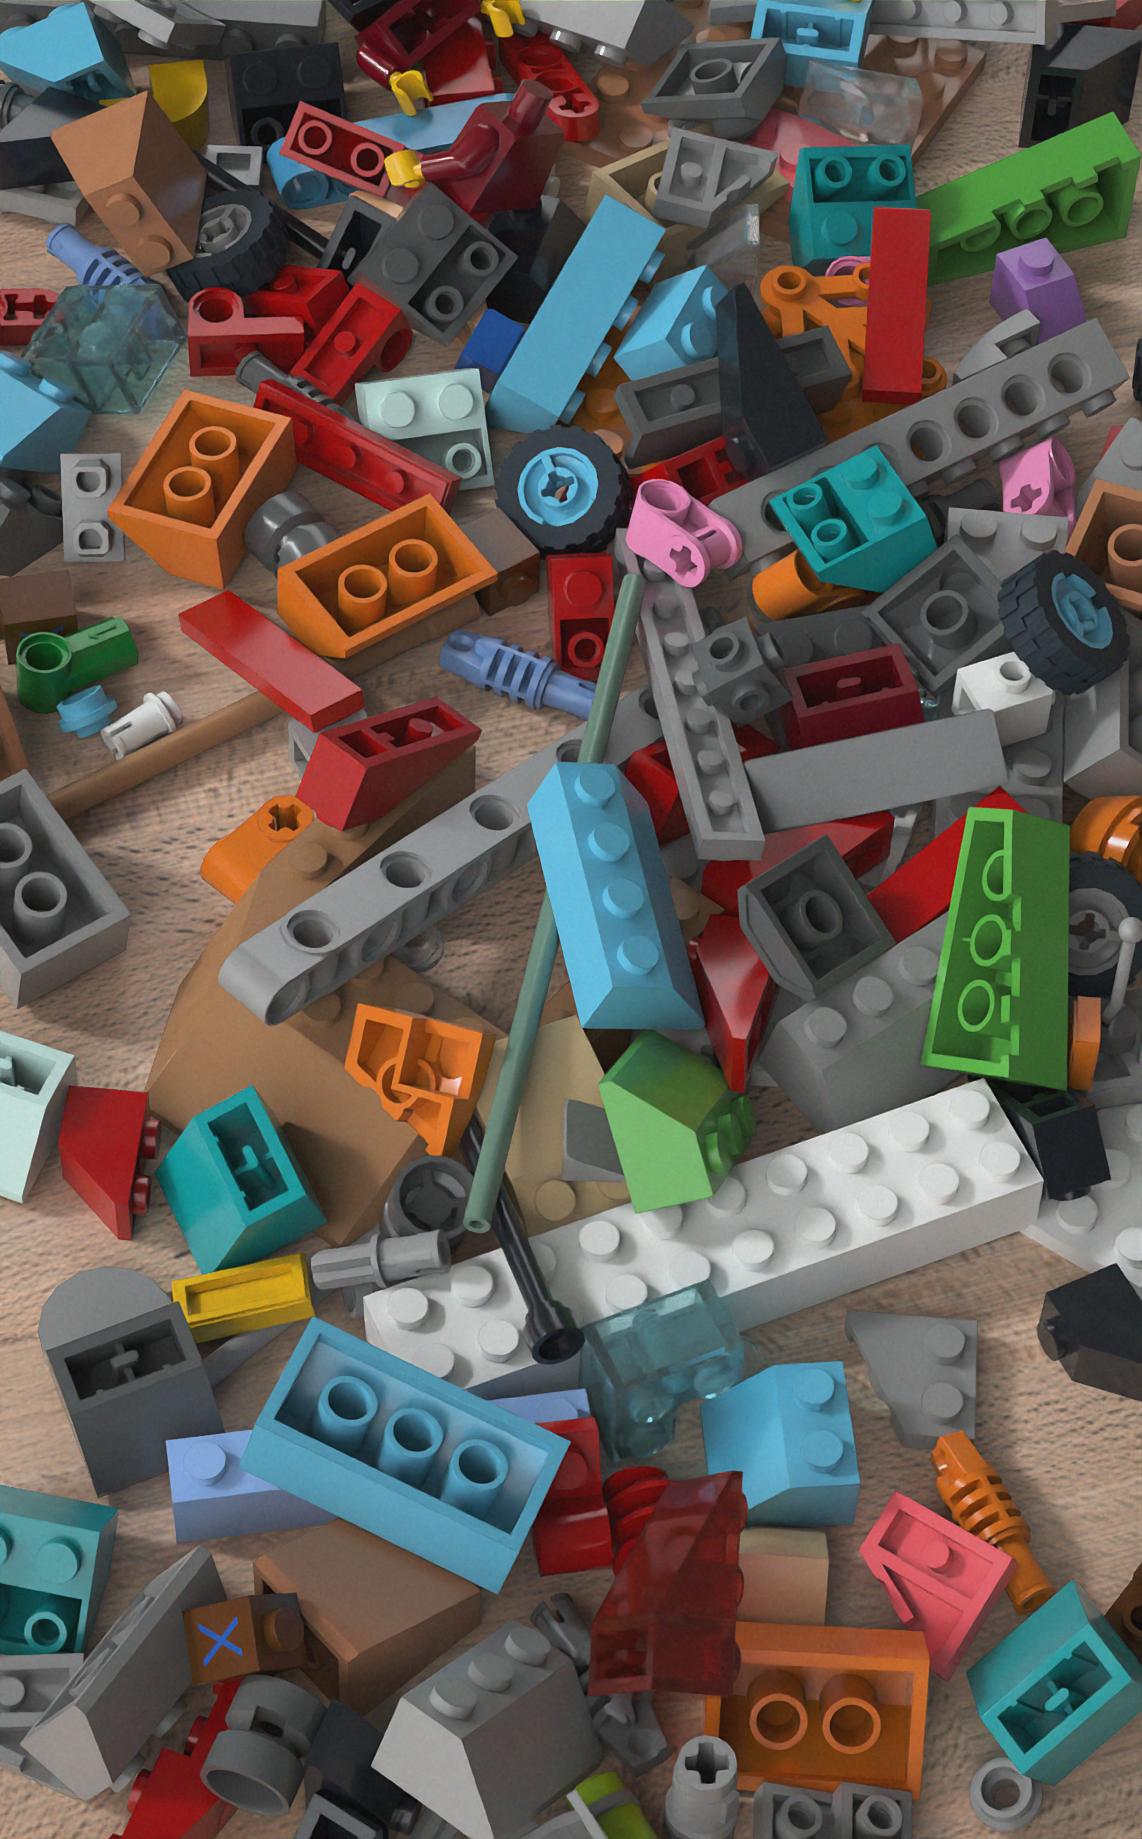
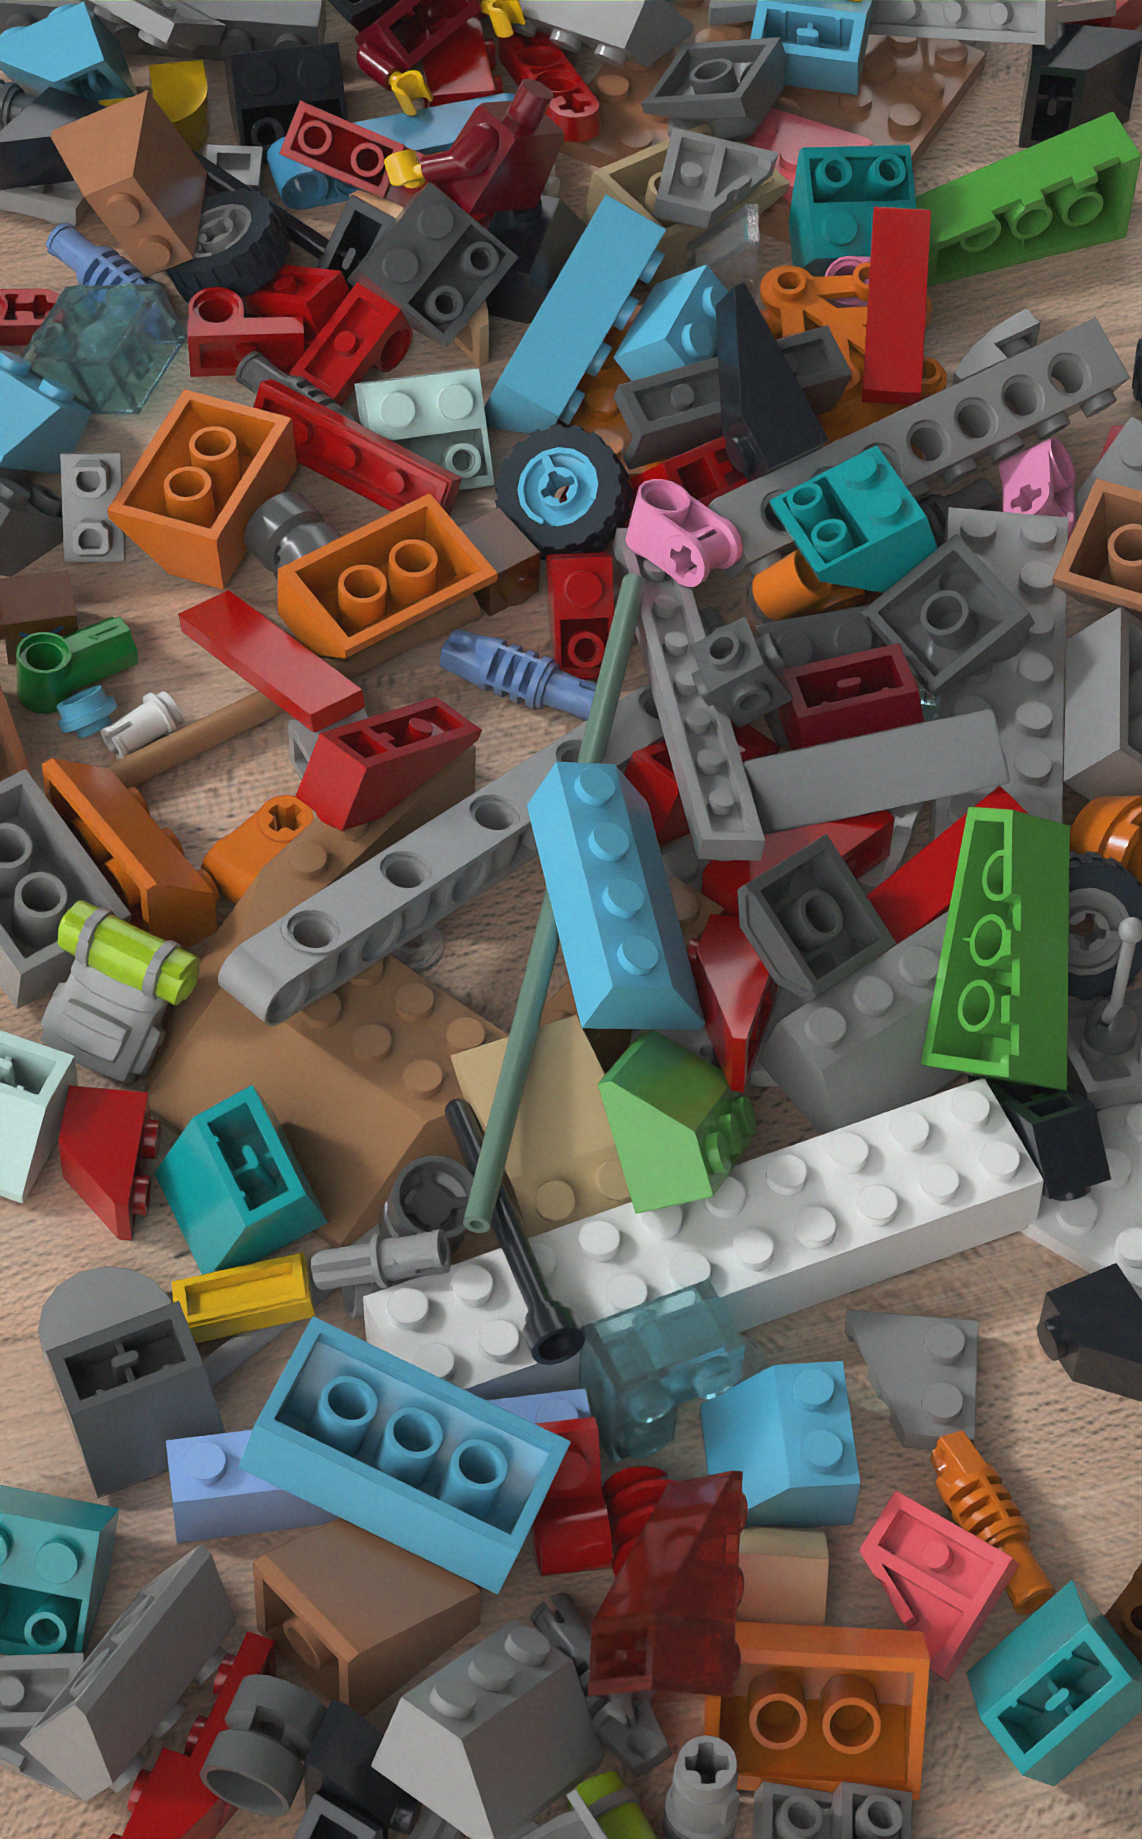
reddish brown brick [182,1592,308,1686] -> none
orange slope [344,1003,497,1159] -> none
blue slope [454,309,525,393] -> none
light grey slope [562,1099,626,1182] -> none
clear slope [797,60,924,153] -> none
white brick [951,652,1056,747] -> none
light grey plate [969,1757,1044,1832] -> none
medium lavender slope [989,238,1087,345] -> none
black wheel [997,550,1130,695] -> none
orange tile [1067,996,1101,1091] -> none
none -> light grey piece [40,900,201,1085]
none -> orange slope [42,758,220,949]

